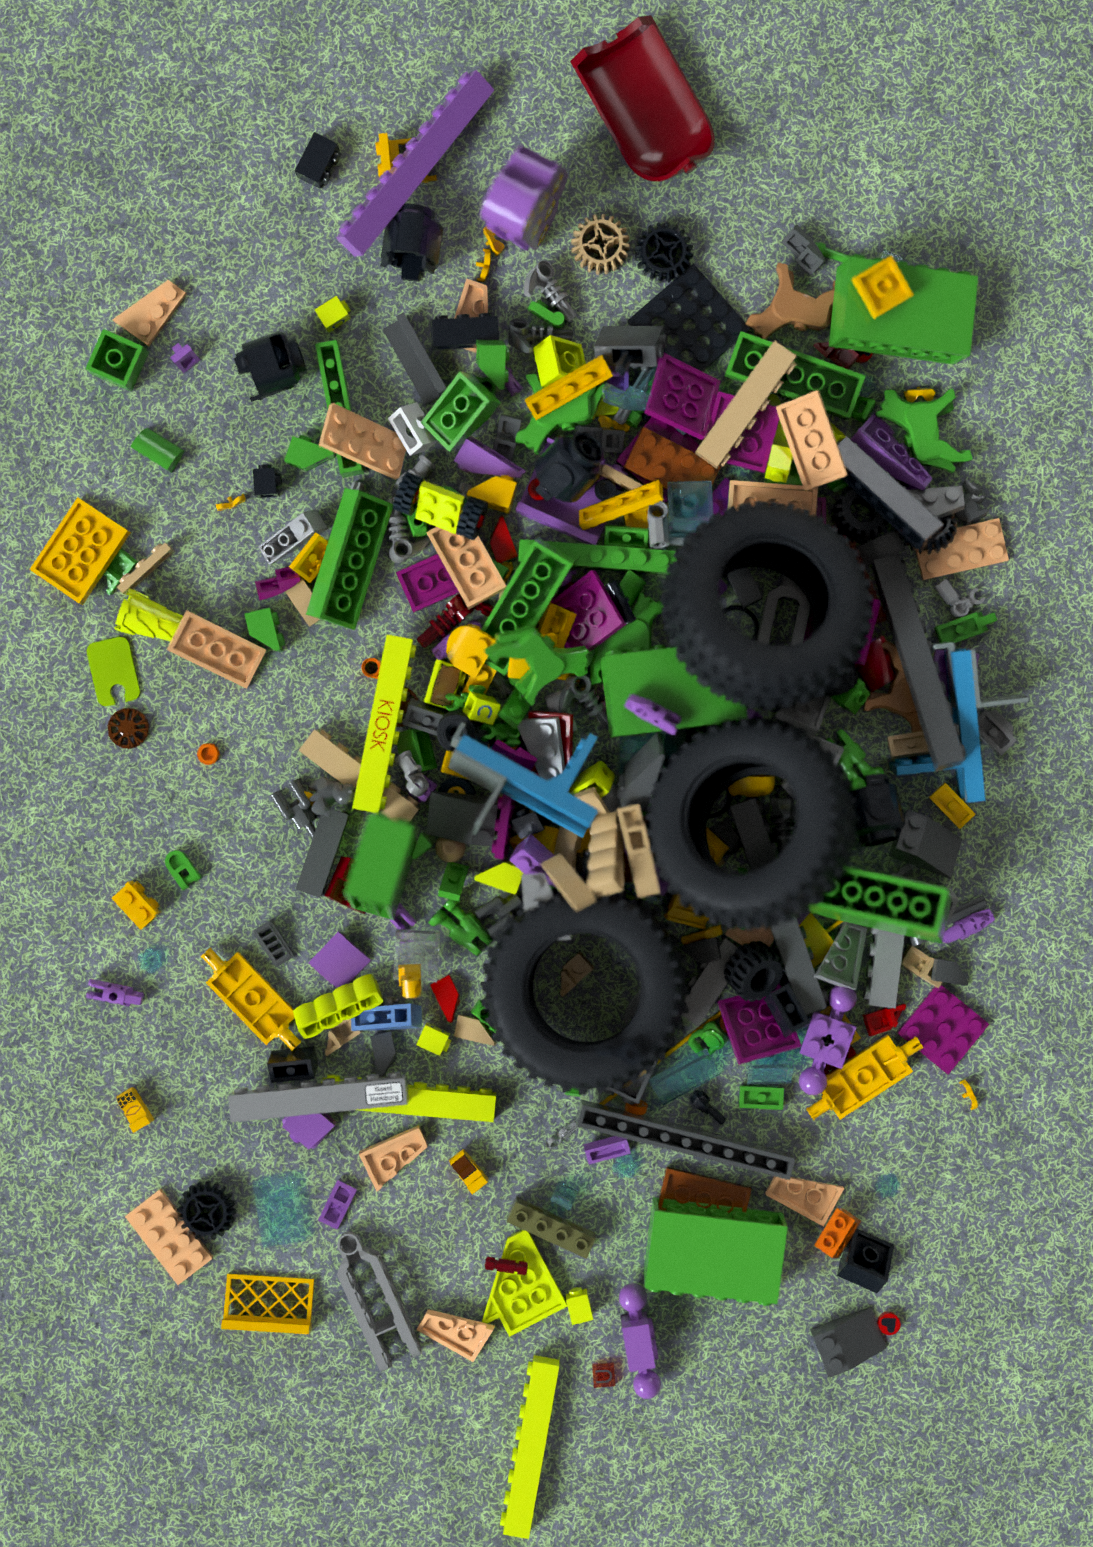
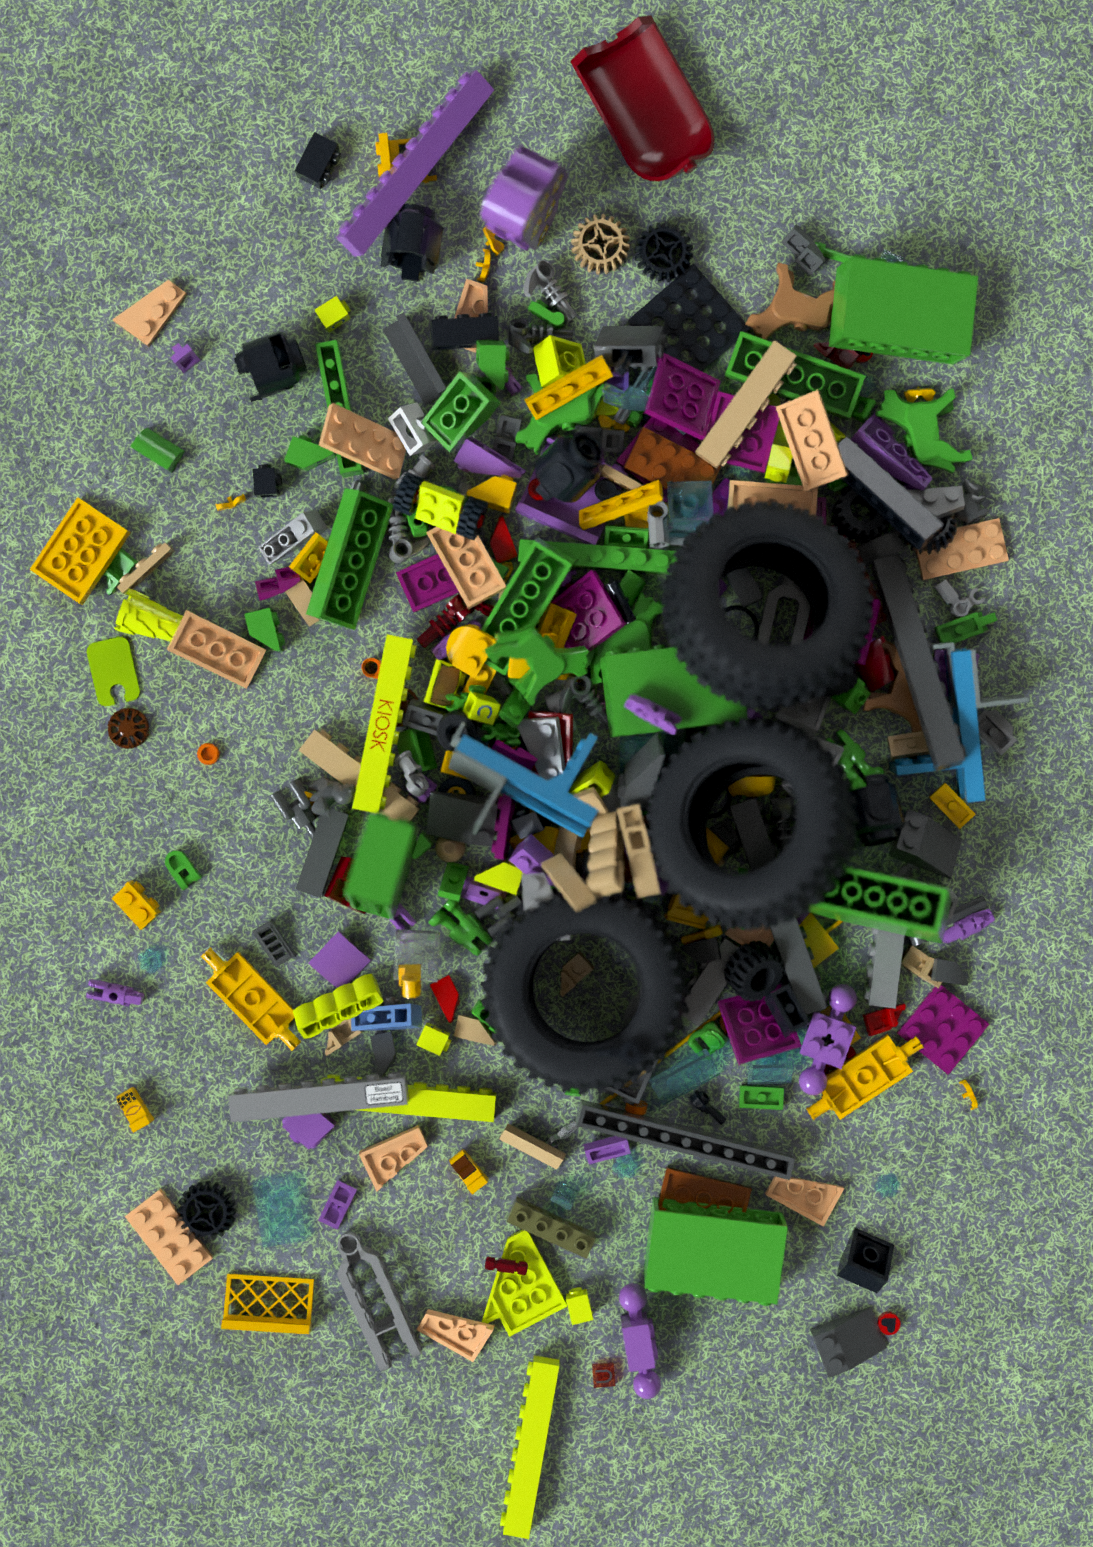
bright green brick [85,329,149,392] -> none
black brick [267,1046,318,1083] -> none
light grey wing [814,922,867,990] -> none
orange brick [814,1208,861,1258] -> none
yellow plate [851,255,913,319] -> none
none -> medium lavender piece [460,876,507,909]
none -> tan tile [499,1124,566,1169]

